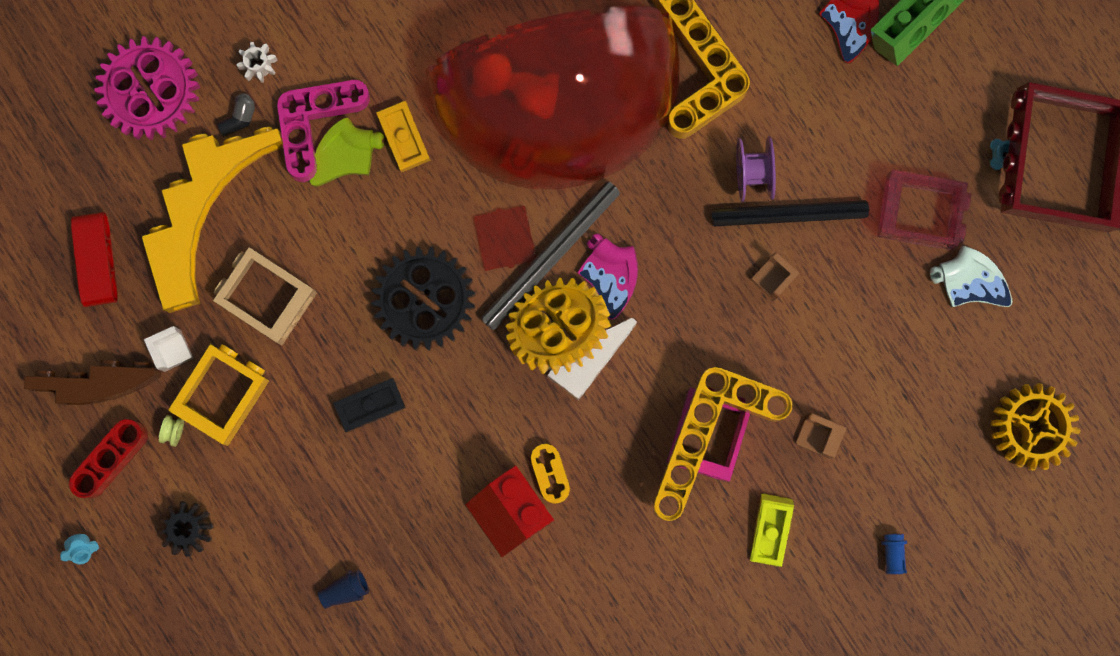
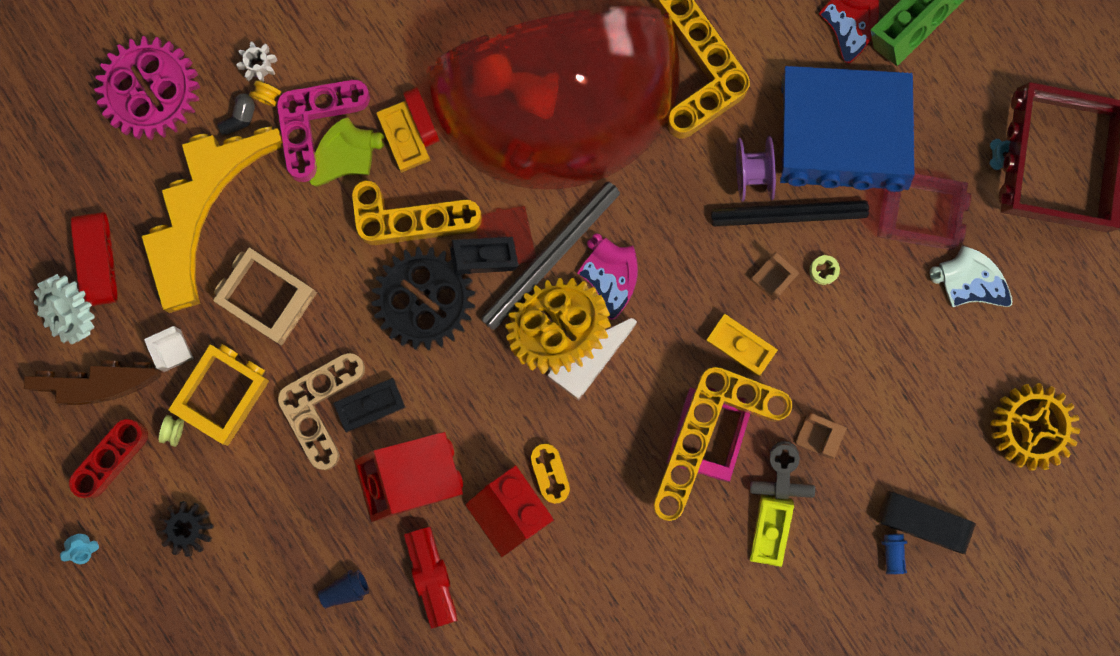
none -> light aqua gear [34,274,95,344]
none -> yellow bush [249,81,281,107]
none -> tan beam [278,353,365,470]
none -> yellow beam [352,181,482,245]
none -> red slope [354,432,463,522]
none -> red beam [403,87,440,148]
none -> red piece [404,526,458,629]
none -> black plate [449,237,519,275]
none -> yellow plate [706,314,778,377]
none -> dark grey piece [750,441,815,499]
none -> blue panel [780,66,915,192]
none -> yellowish green bush [809,255,840,285]
none -> black beam [876,491,976,554]

